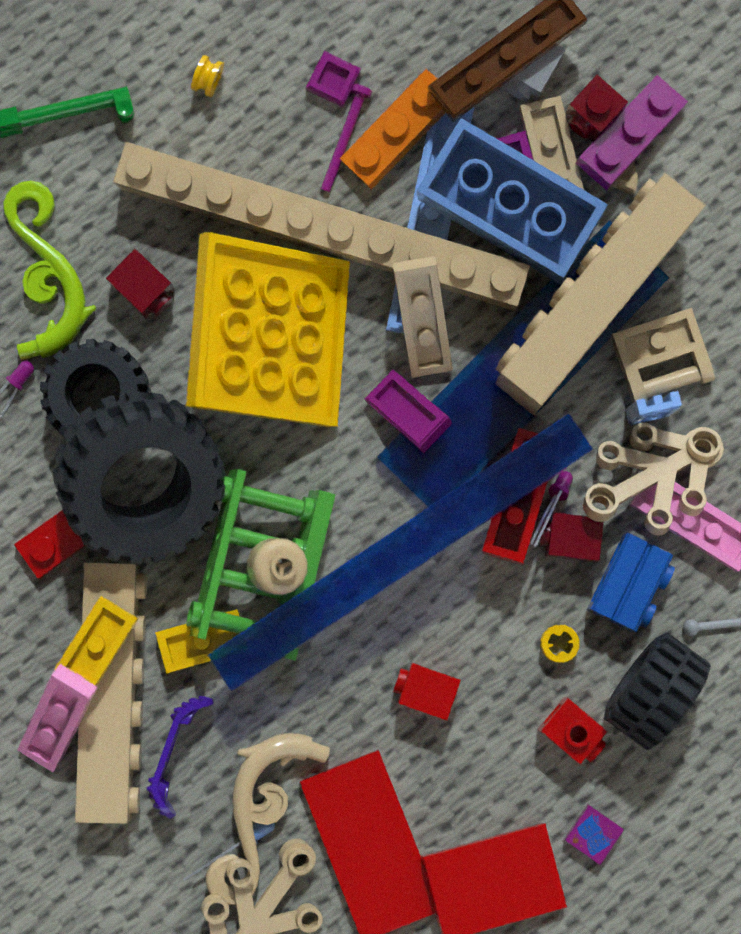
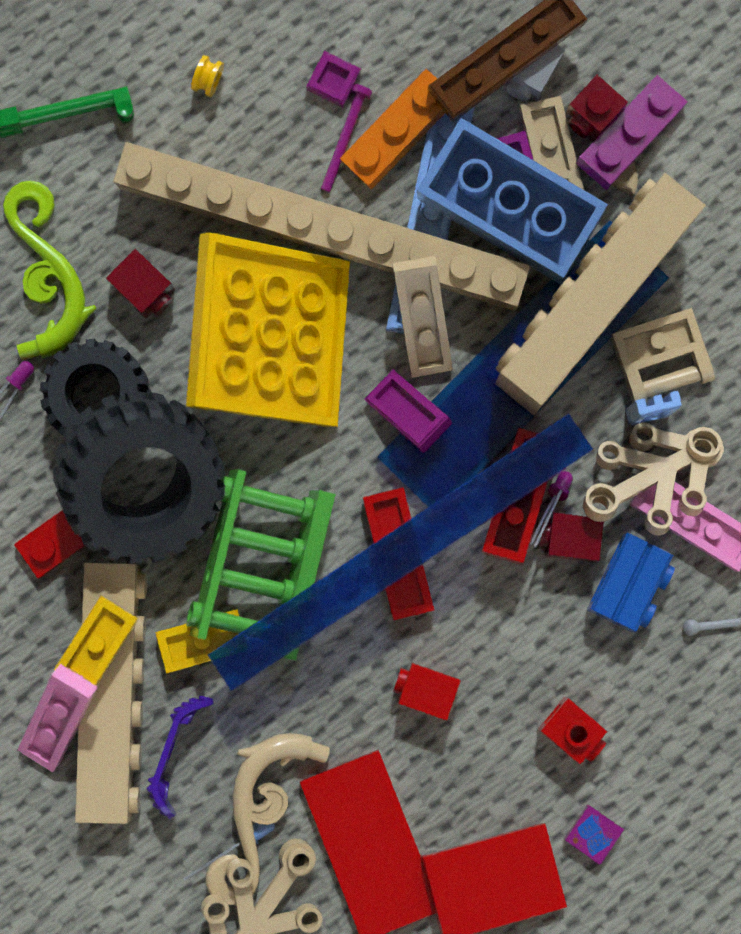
tan head [247,538,307,595] -> none
yellow bush [540,625,580,662] -> none
black tyre [604,632,711,750] -> none
none -> red plate [362,487,434,621]

